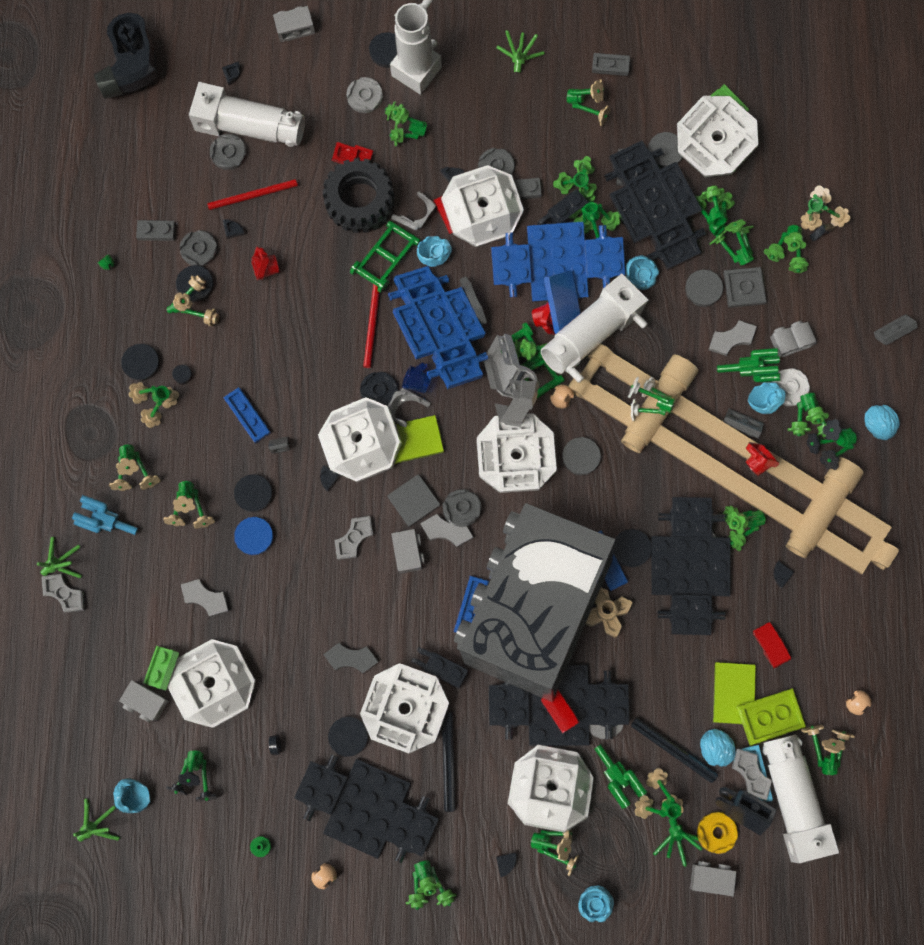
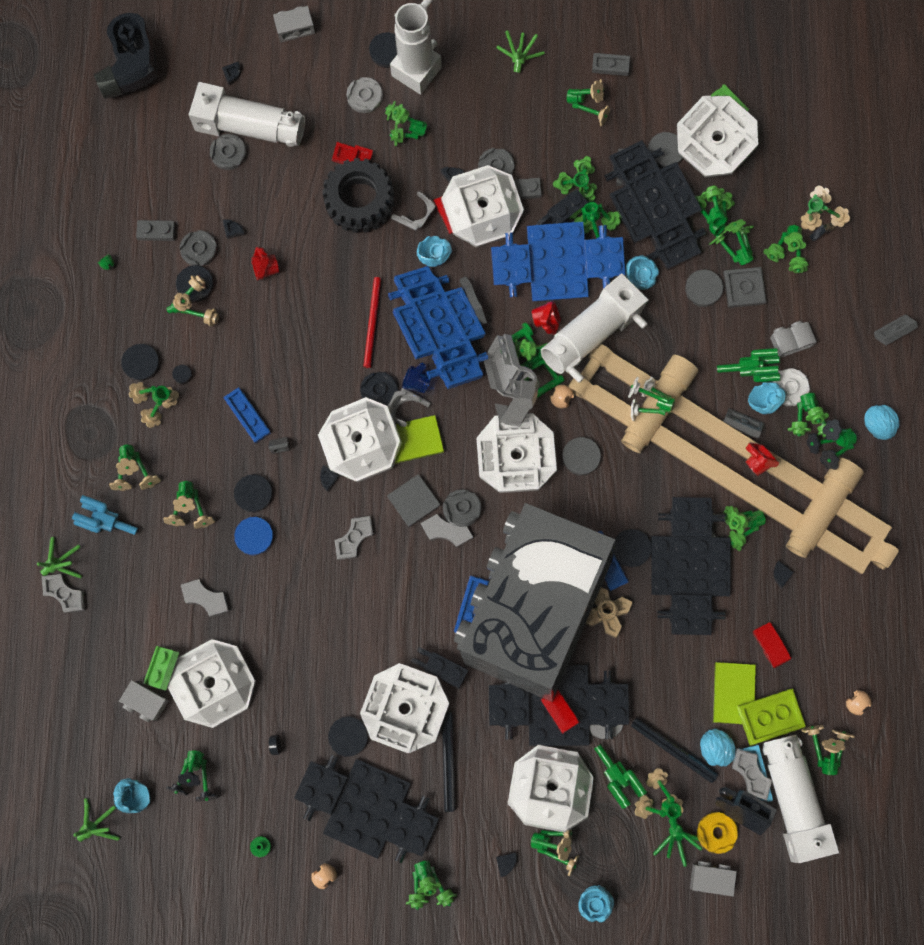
red piece [207,179,298,210] -> none
dark grey tile [323,643,378,674] -> none
green piece [350,221,421,293] -> none
light grey brick [391,529,425,574] -> none
blue tile [544,271,580,334] -> none
light grey tile [708,321,757,356] -> none

